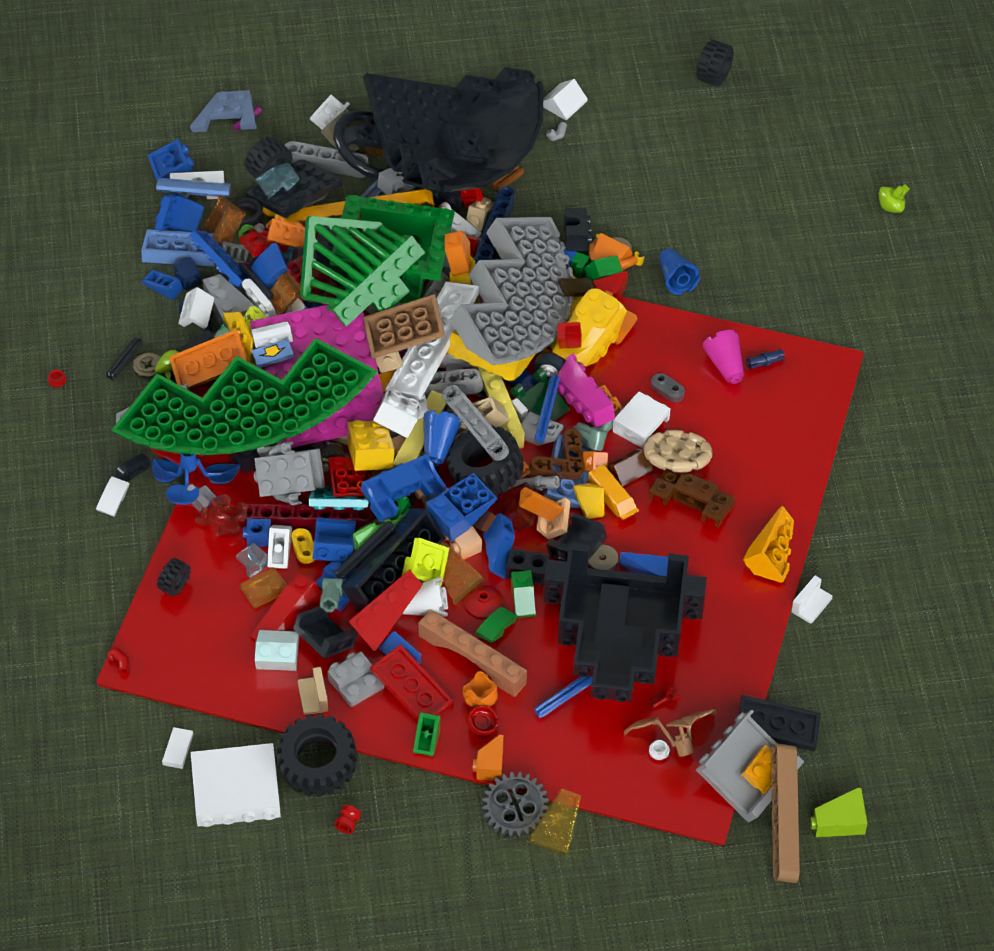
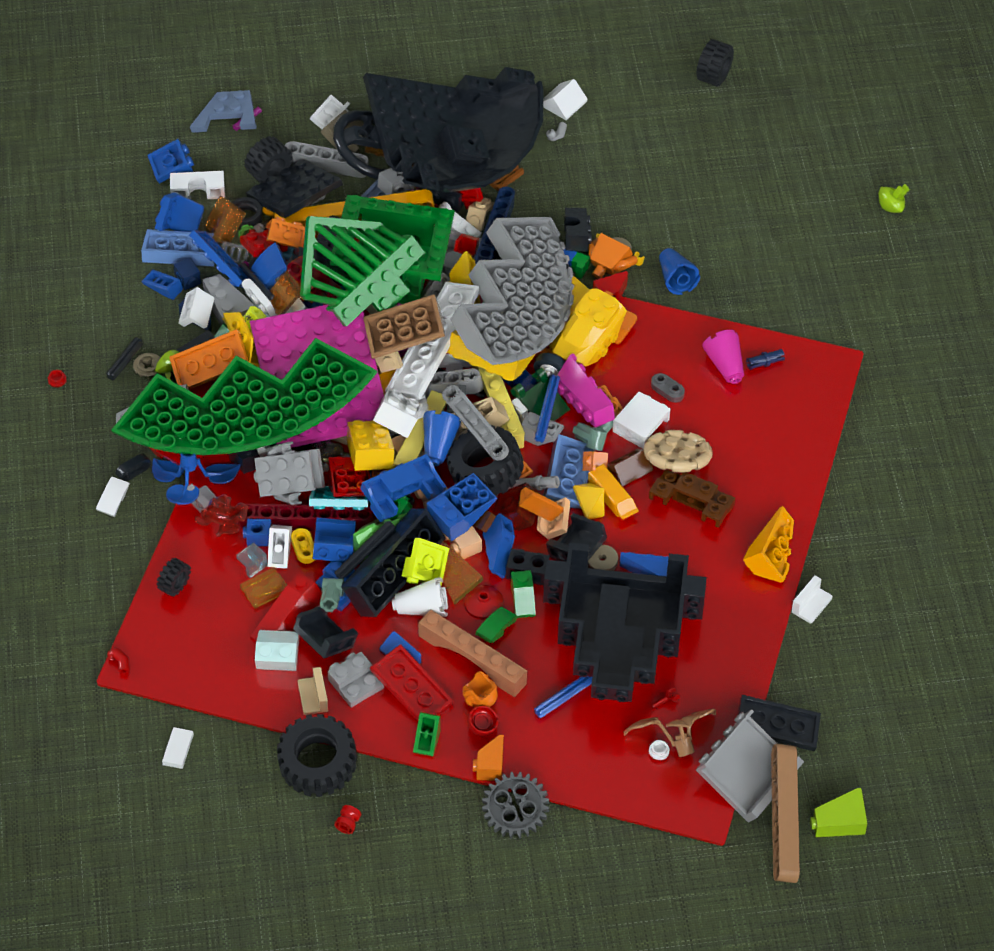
medium blue slope [156,178,231,198] -> none
white panel [191,743,281,827] -> none
white panel [252,322,293,349] -> none
medium blue tile [252,339,294,368] -> none
clear light blue slope [256,163,300,198] -> none
red wing [348,570,423,652] -> none
orange slope [445,230,470,276] -> none
clear yellow wing [527,789,581,855] -> none
reddish brown beam [529,429,584,480] -> none
dark brown tile [558,278,595,296] -> none
red panel [558,322,582,349] -> none
green slope [584,255,623,283] -> none
light orange plate [741,744,772,795] -> none

